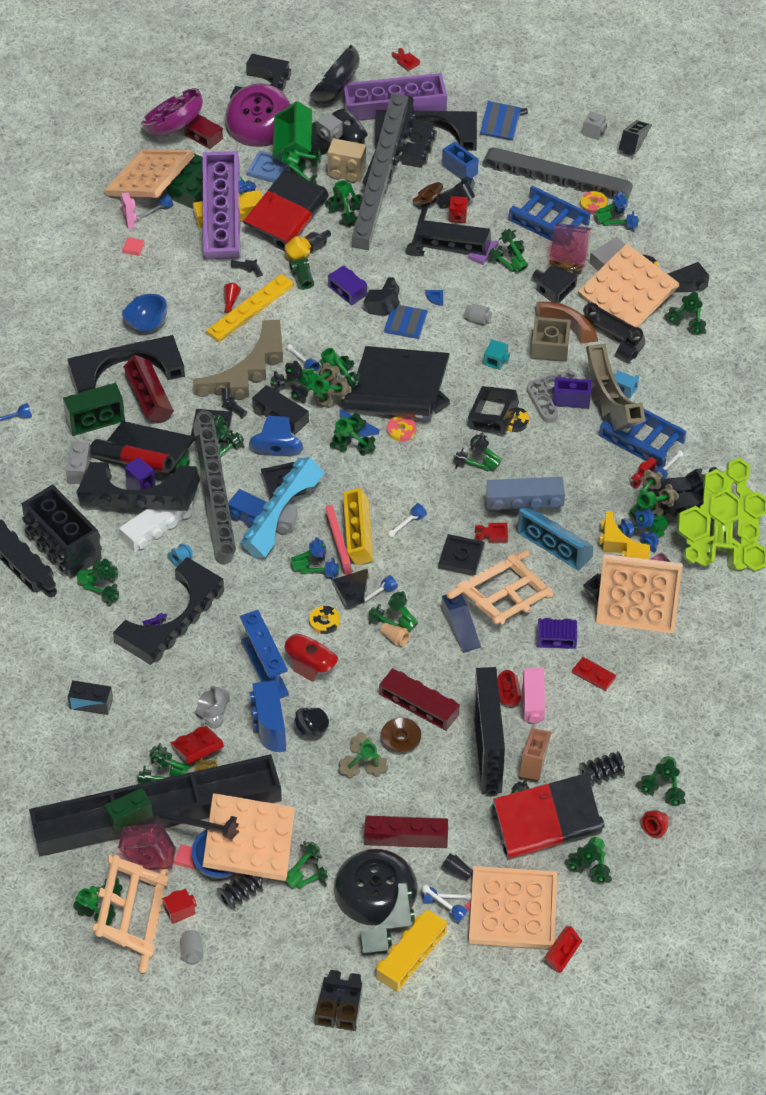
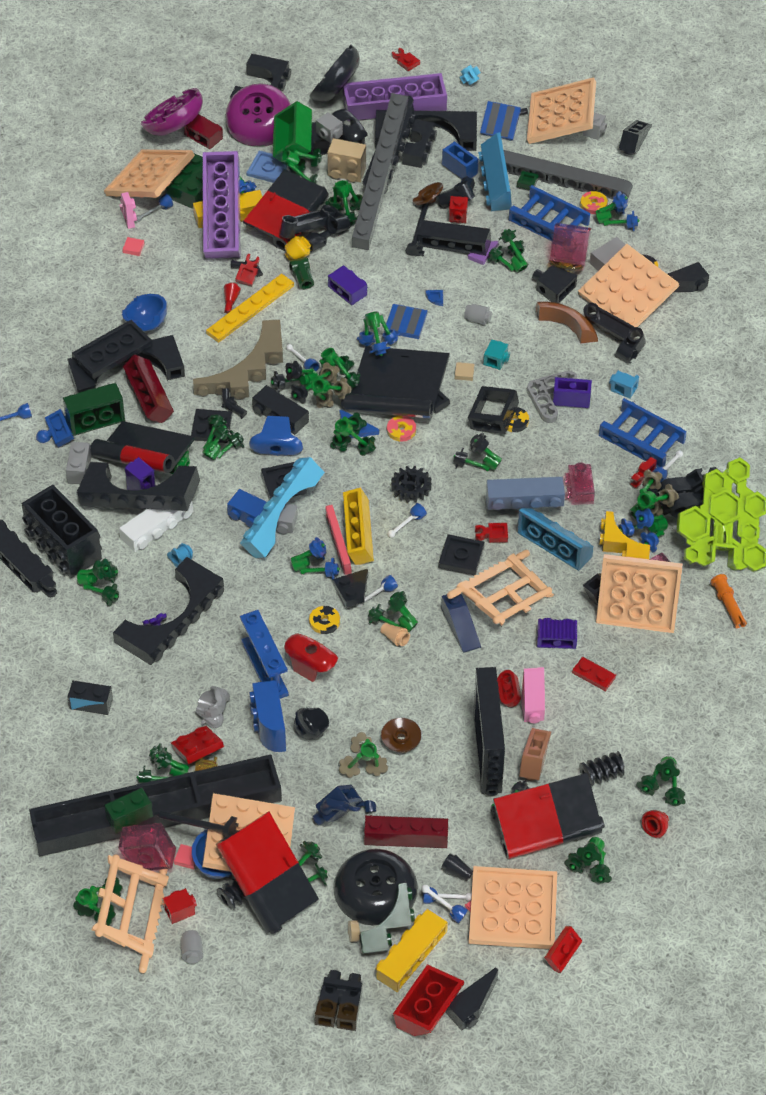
dark grey beam [193,410,236,565] -> none
black brick [363,277,400,315] -> none
dark red brick [379,668,460,731] -> none
dark tan brick [531,317,571,361] -> none
dark tan arch [586,344,646,431] -> none
dark green plant [664,292,707,335] -> none
none -> blue plate [36,409,75,448]
none -> black plate [72,320,153,379]
none -> door [215,811,319,934]
none -> red plate [235,253,260,287]
none -> black piece [279,205,350,239]
none -> dark blue torso [313,784,376,825]
none -> tan tile [348,920,360,942]
none -> plant [357,311,400,356]
none -> black gear [391,466,432,502]
none -> red slope [393,964,464,1036]
none -> black slope [445,967,498,1031]
none -> tan tile [455,362,475,381]
none -> medium azure gear [460,65,481,85]
none -> dark azure slope [478,132,512,211]
none -> dark green plate [517,171,539,190]
none -> light nougat plate [527,77,596,144]
none -> clear pink brick [564,462,595,505]
none -> orange pin [710,574,747,629]

